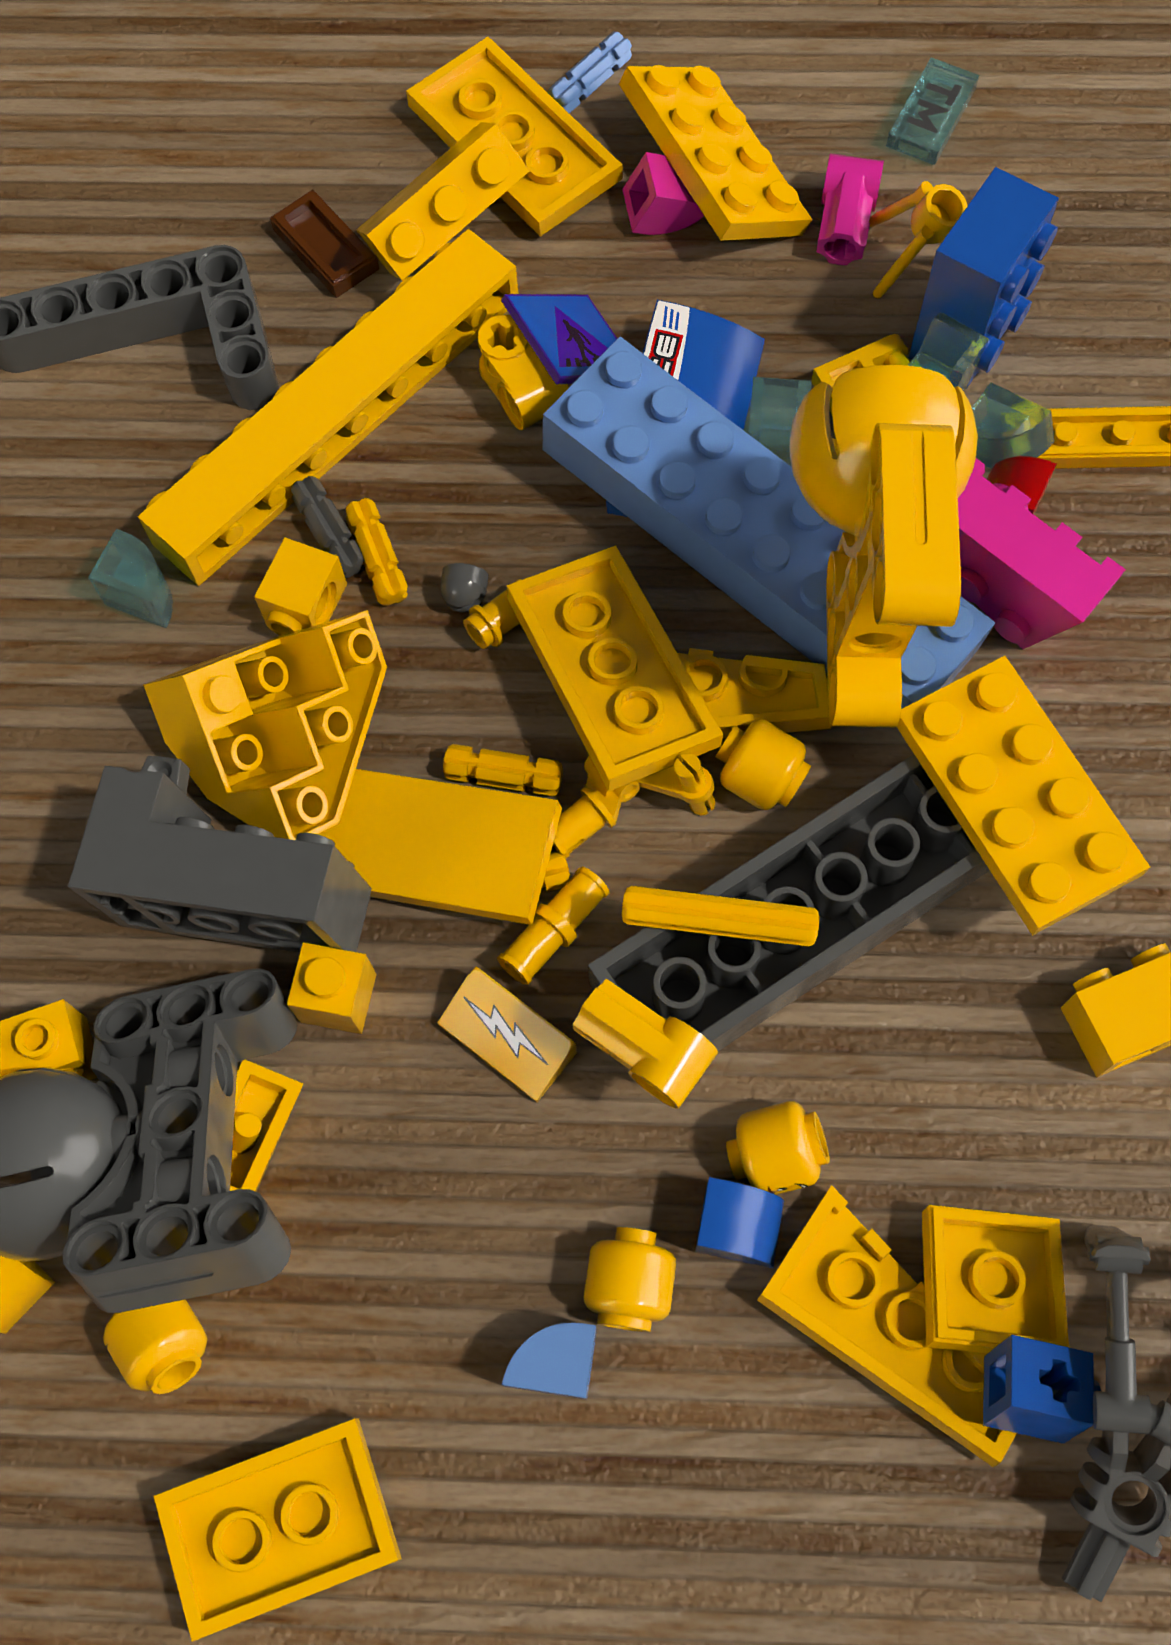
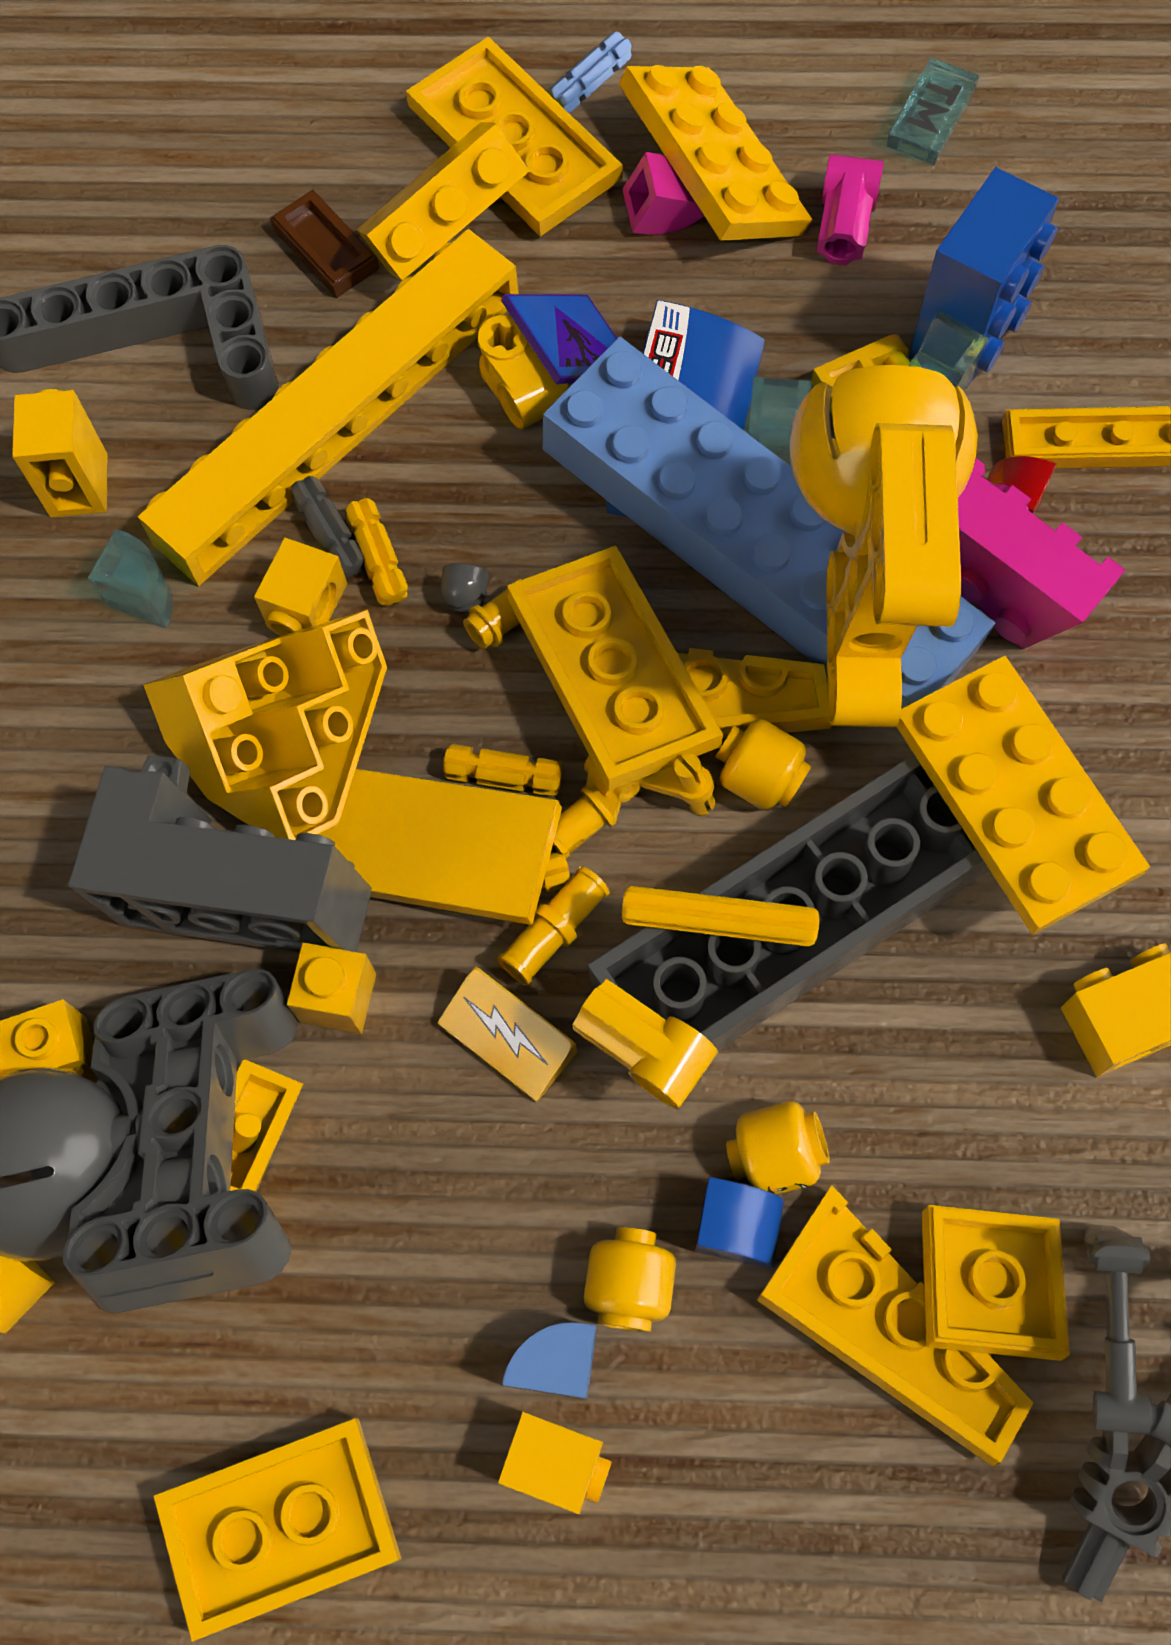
yellow head [103,1299,208,1395] -> none
yellow plant [869,181,967,298] -> none
clear light blue brick [972,382,1054,468] -> none
blue brick [983,1335,1101,1444] -> none
none -> yellow brick [12,389,108,517]
none -> yellow brick [498,1412,612,1514]

